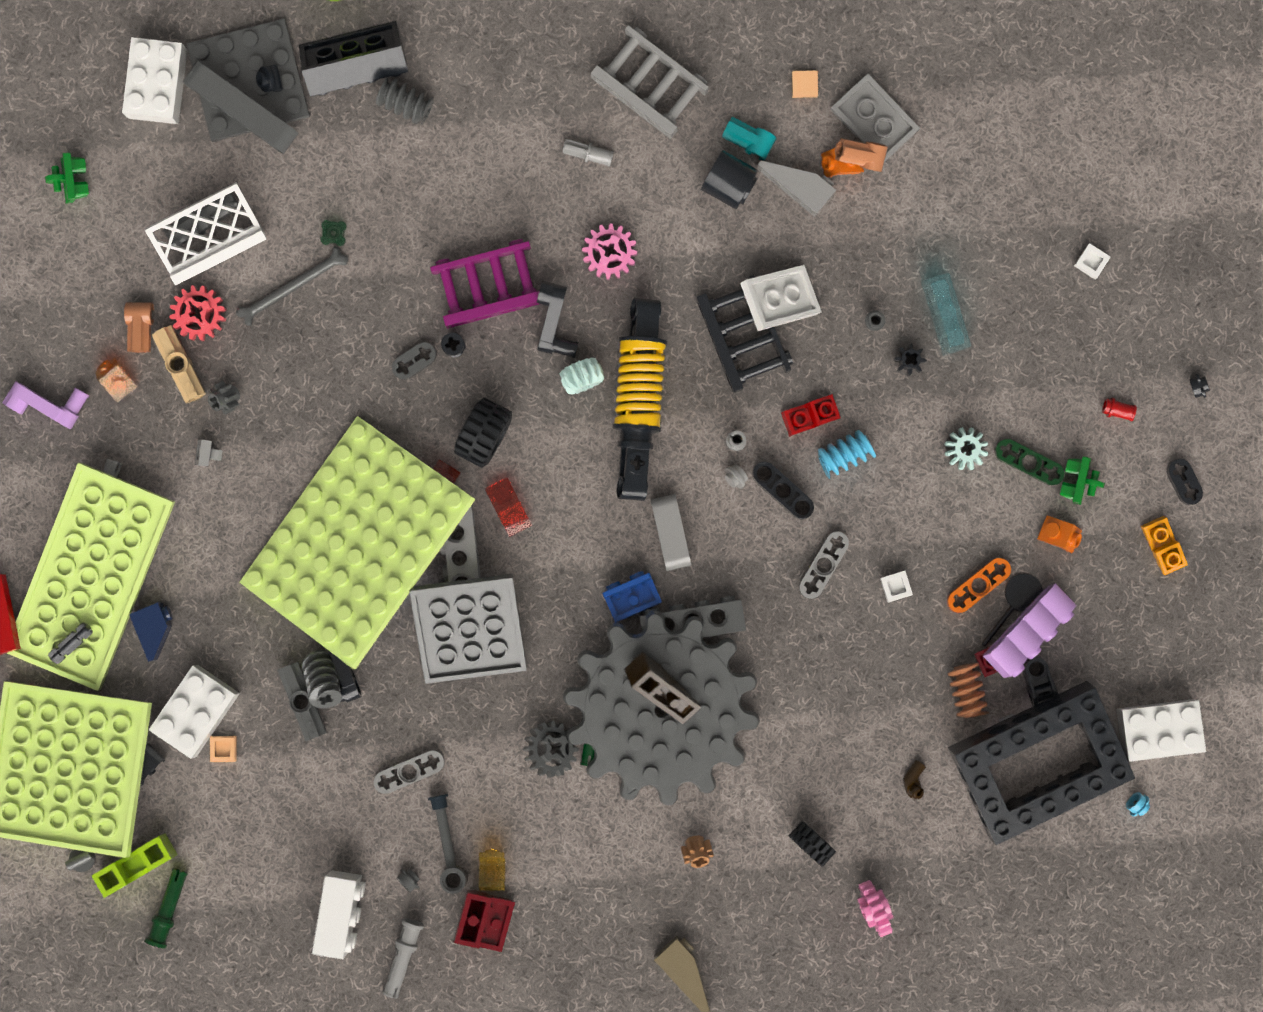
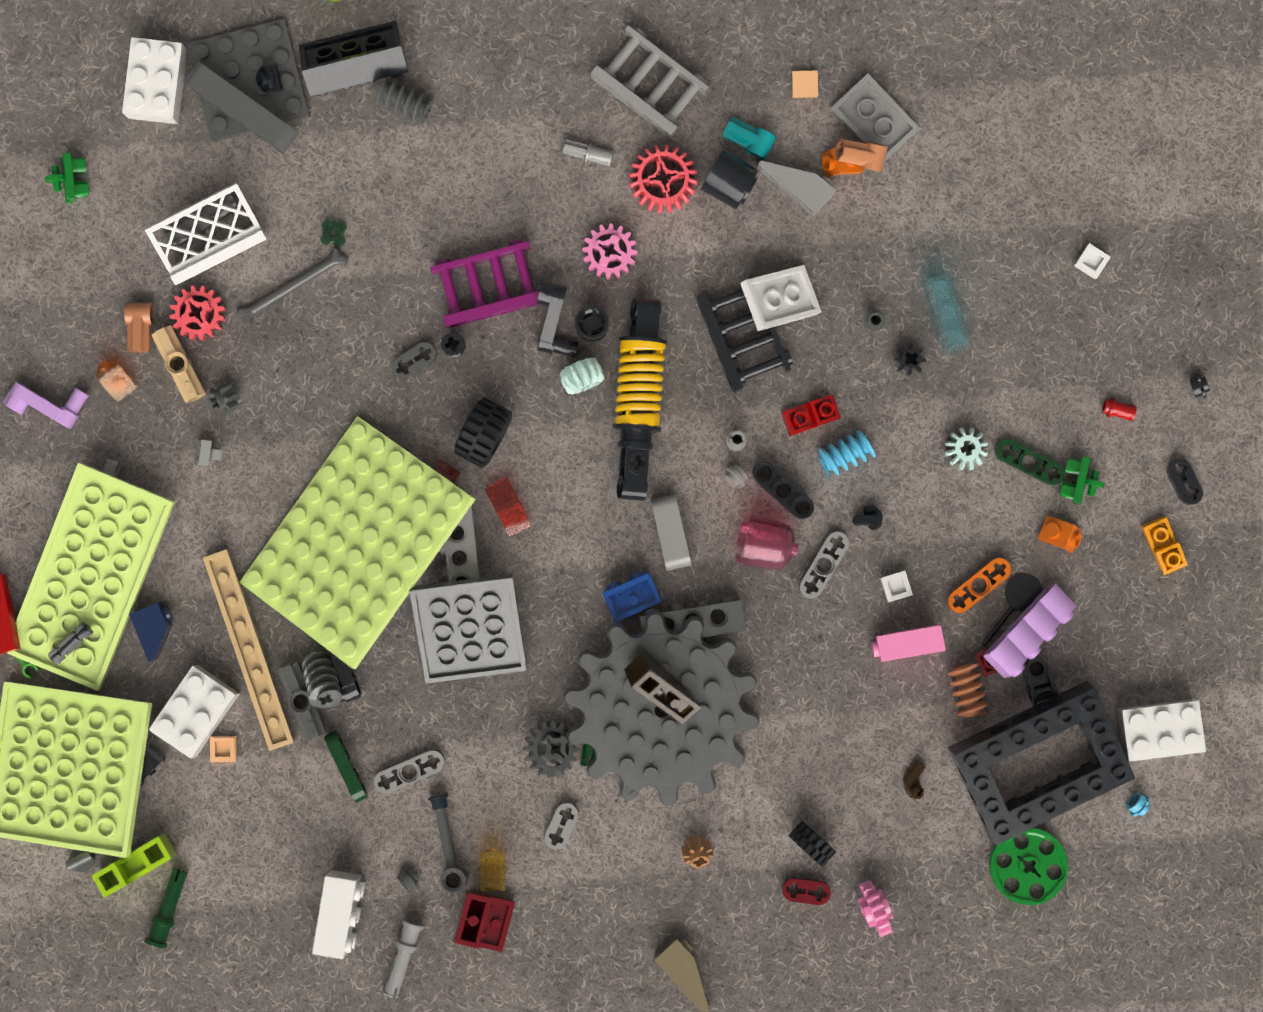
none -> bright green hand [14,656,39,678]
none -> tan plate [203,549,295,751]
none -> dark green beam [324,730,368,803]
none -> light grey beam [545,802,578,850]
none -> black wheel [575,306,609,342]
none -> coral gear [629,144,697,214]
none -> clear pink cylinder [735,514,799,570]
none -> dark red beam [782,877,831,905]
none -> black plate [852,505,883,530]
none -> bright pink slope [871,625,946,662]
none -> green wedge [989,827,1068,905]

